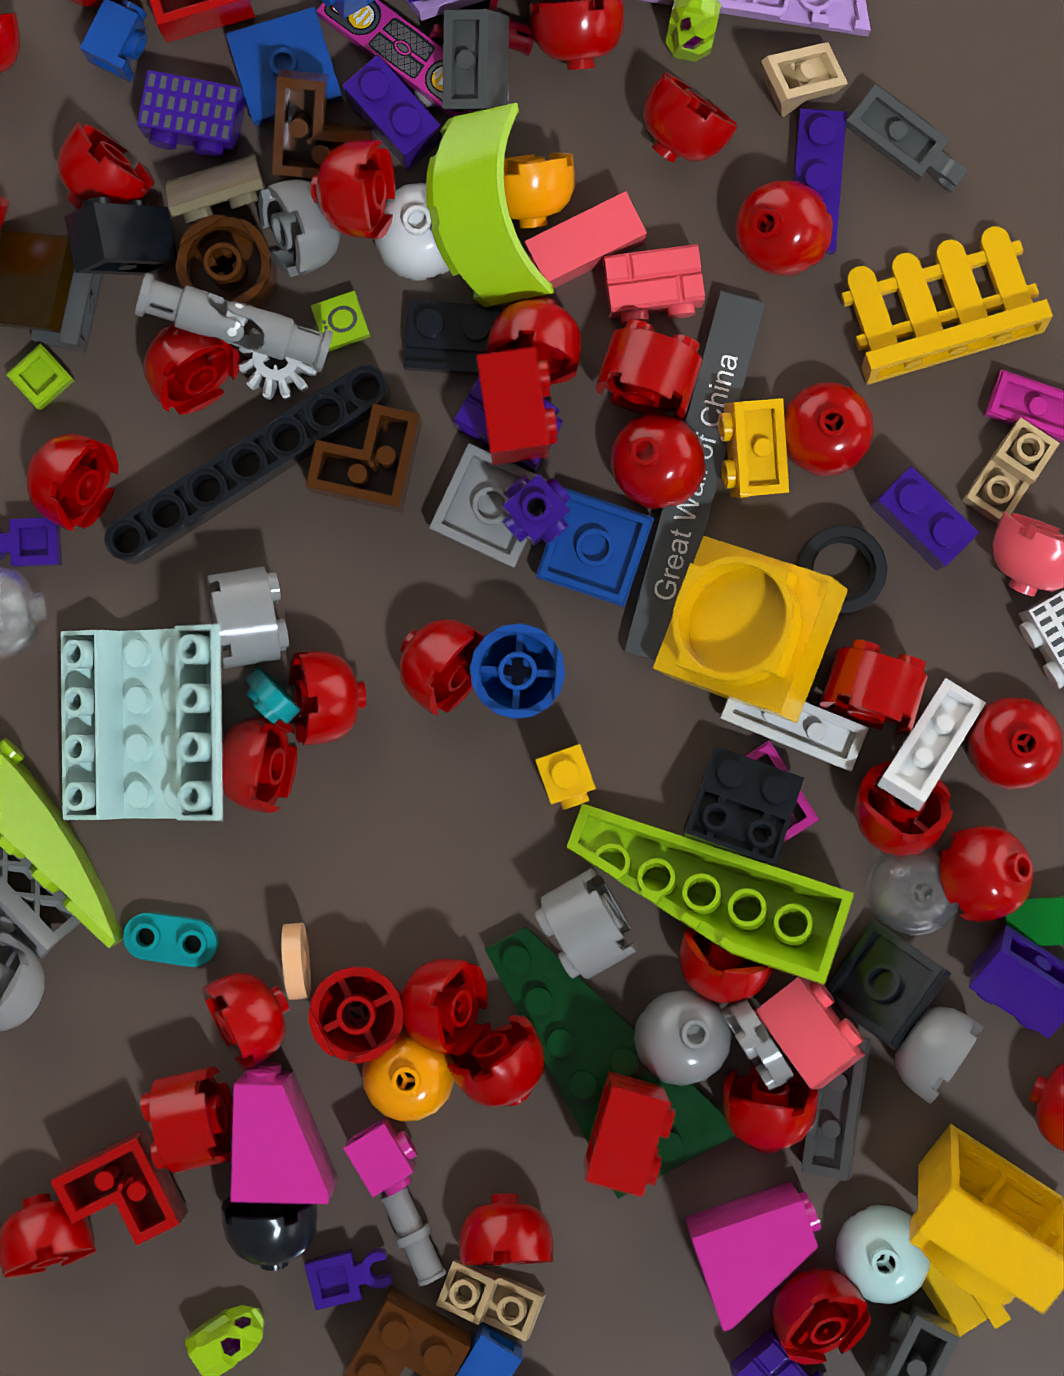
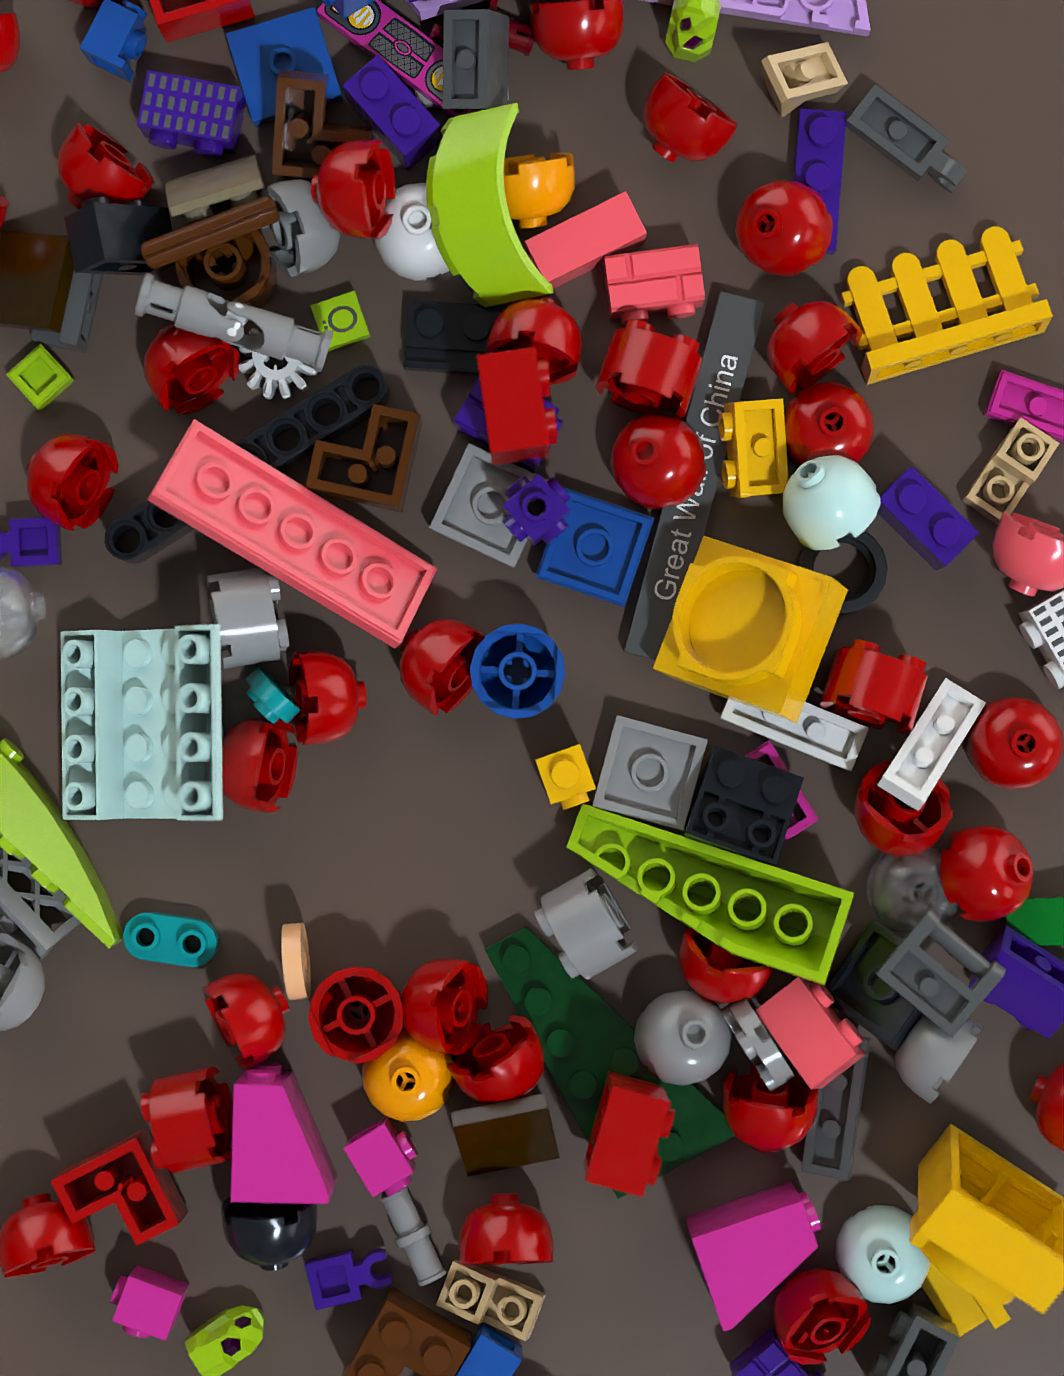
none -> dark pink brick [110,1265,190,1341]
none -> reddish brown axle [141,195,280,269]
none -> coral tile [147,419,437,649]
none -> dark brown tile [451,1093,560,1177]
none -> light grey plate [592,715,708,830]
none -> red cylinder [767,301,863,394]
none -> light aqua cylinder [783,455,881,550]
none -> dark grey plate [875,907,1007,1037]

